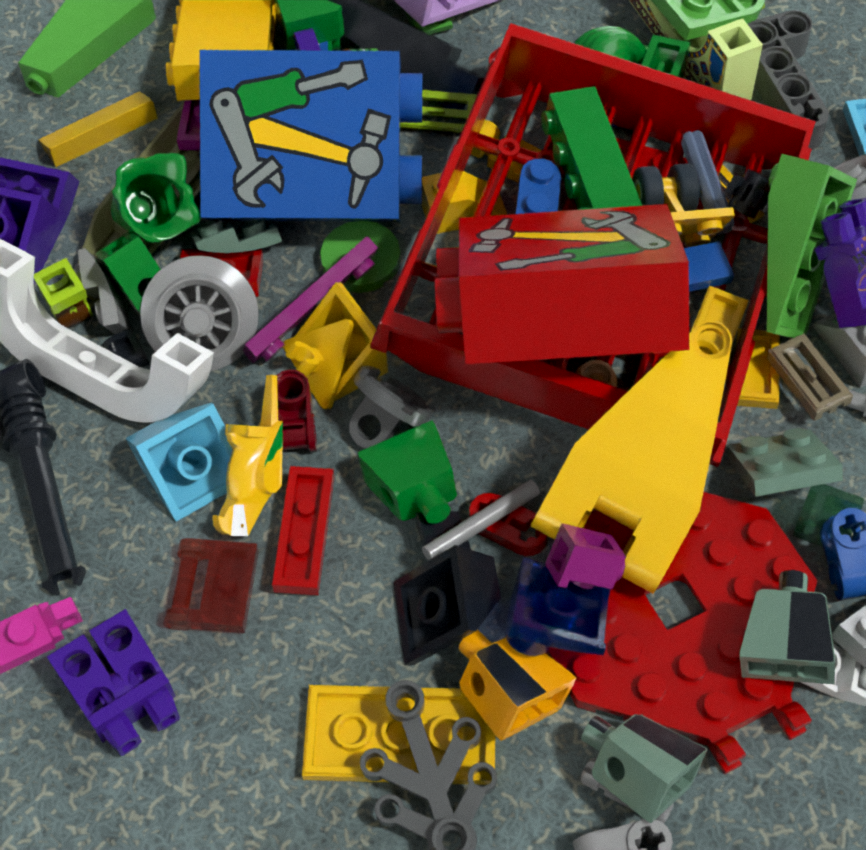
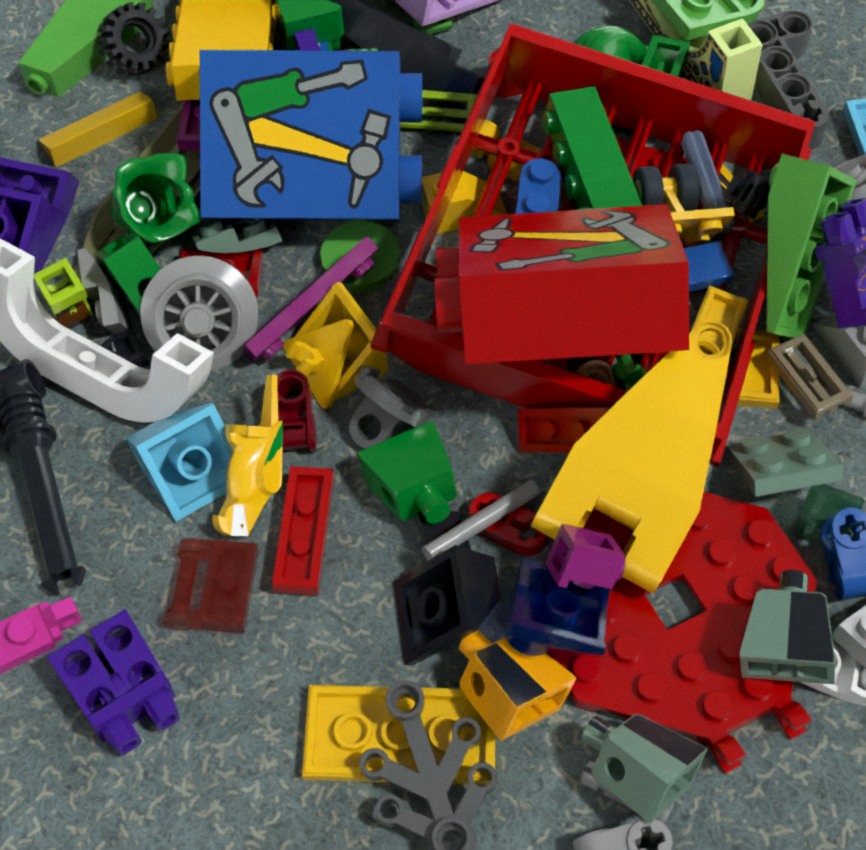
none -> black tyre [97,2,171,76]
none -> red plate [517,407,612,453]
none -> green plant [612,354,646,391]

